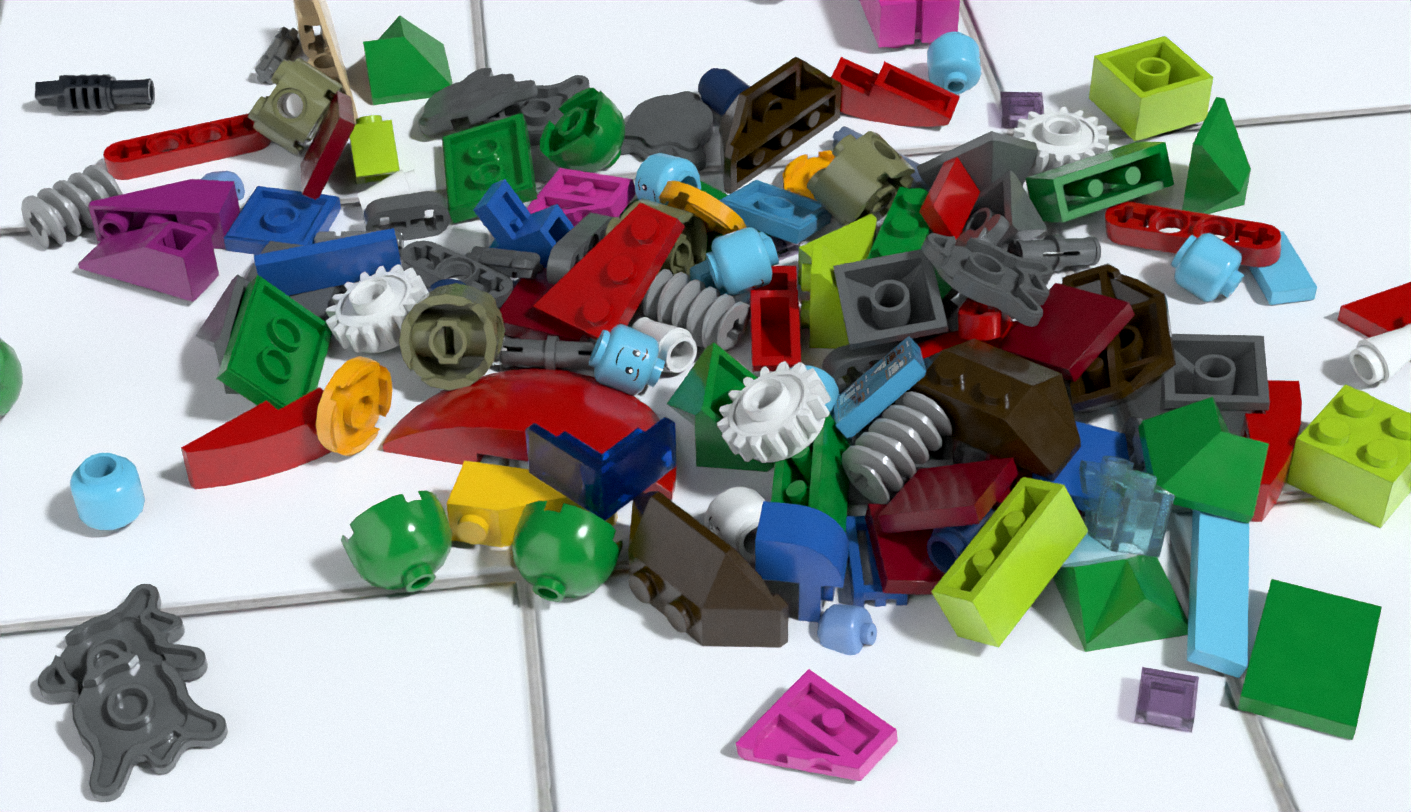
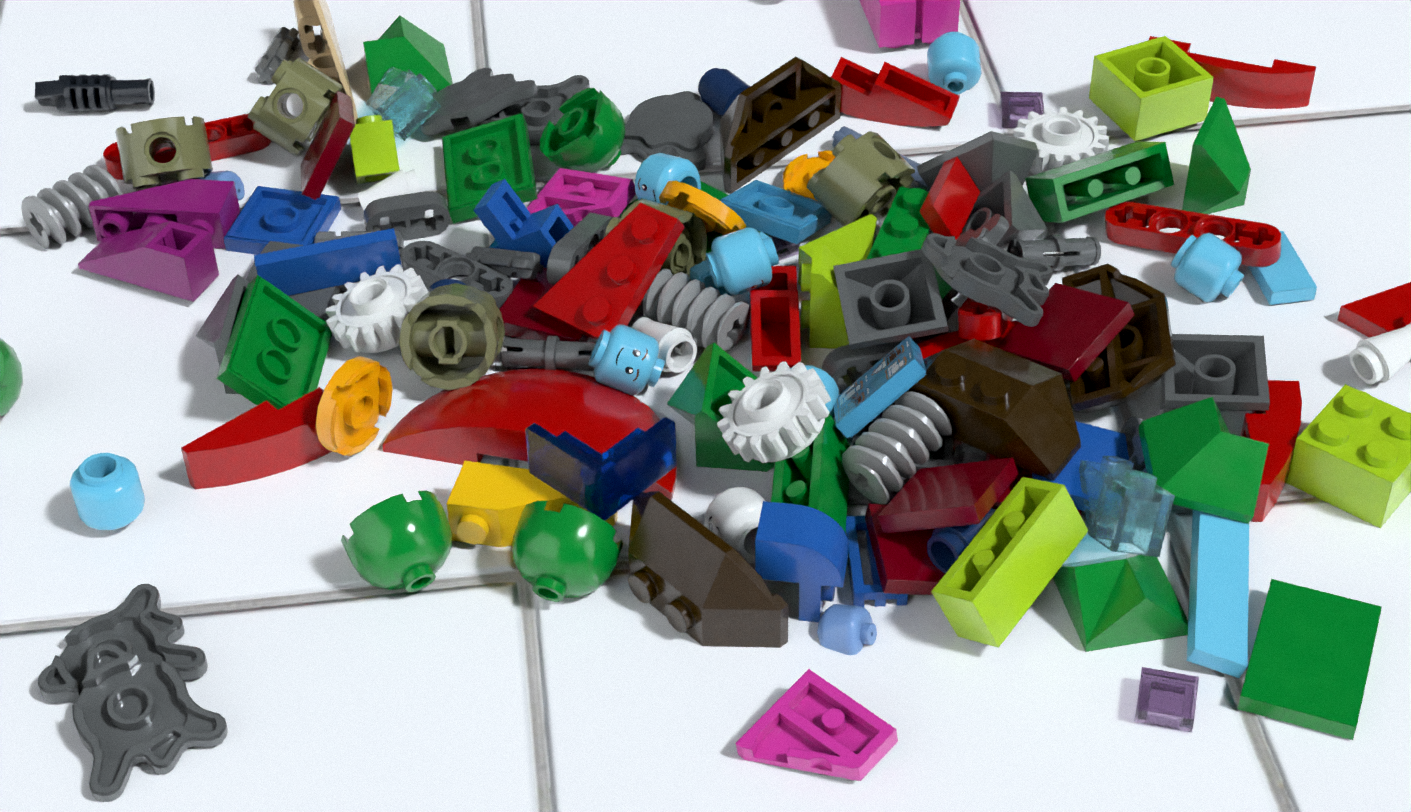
none -> olive brick [115,116,213,191]
none -> clear light blue slope [366,67,441,141]
none -> red slope [1149,36,1317,109]

